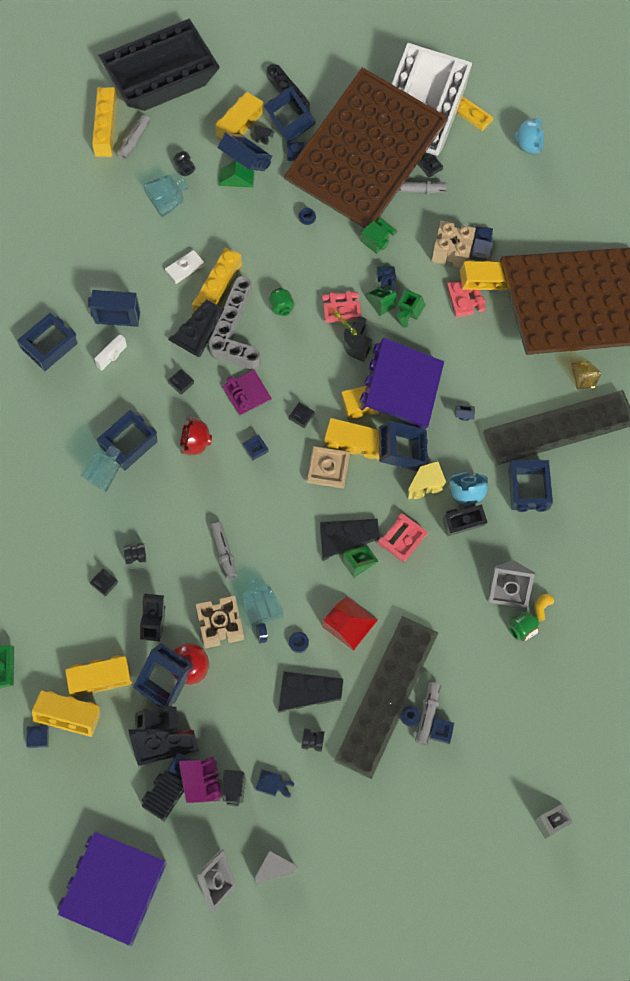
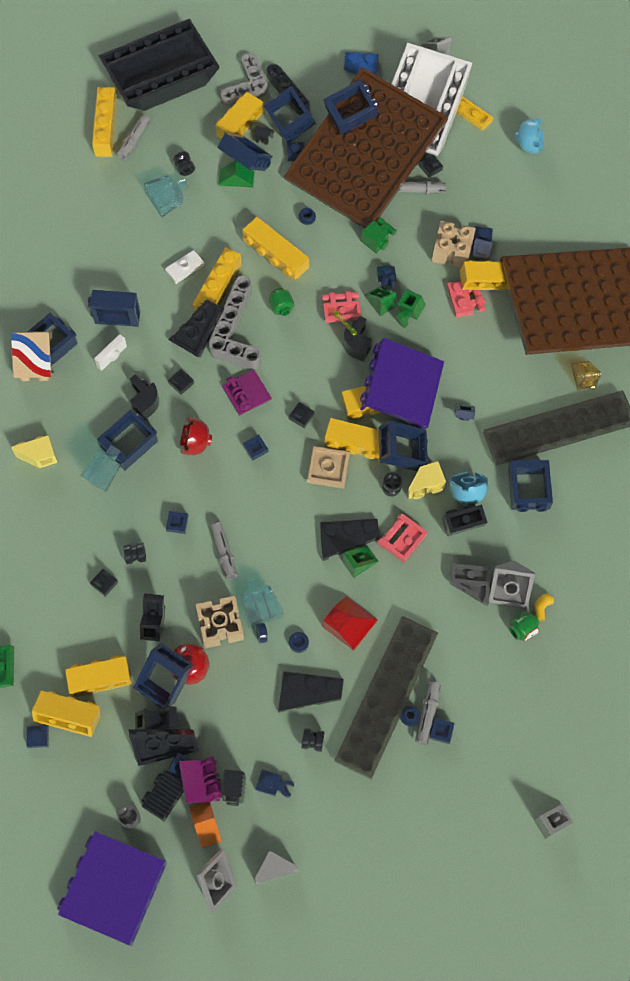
none -> panel [11,331,54,381]
none -> light yellow slope [11,436,58,468]
none -> dark grey wheel [117,805,141,829]
none -> black brick [130,374,159,420]
none -> dark blue plate [166,511,189,534]
none -> orange slope [190,802,222,848]
none -> light grey beam [220,53,268,105]
none -> yellow brick [242,217,309,281]
none -> dark blue window [323,80,379,135]
none -> blue wing [344,52,378,75]
none -> black wheel [382,472,402,497]
none -> light grey slope [422,37,452,55]
none -> dark grey wing [450,563,491,606]

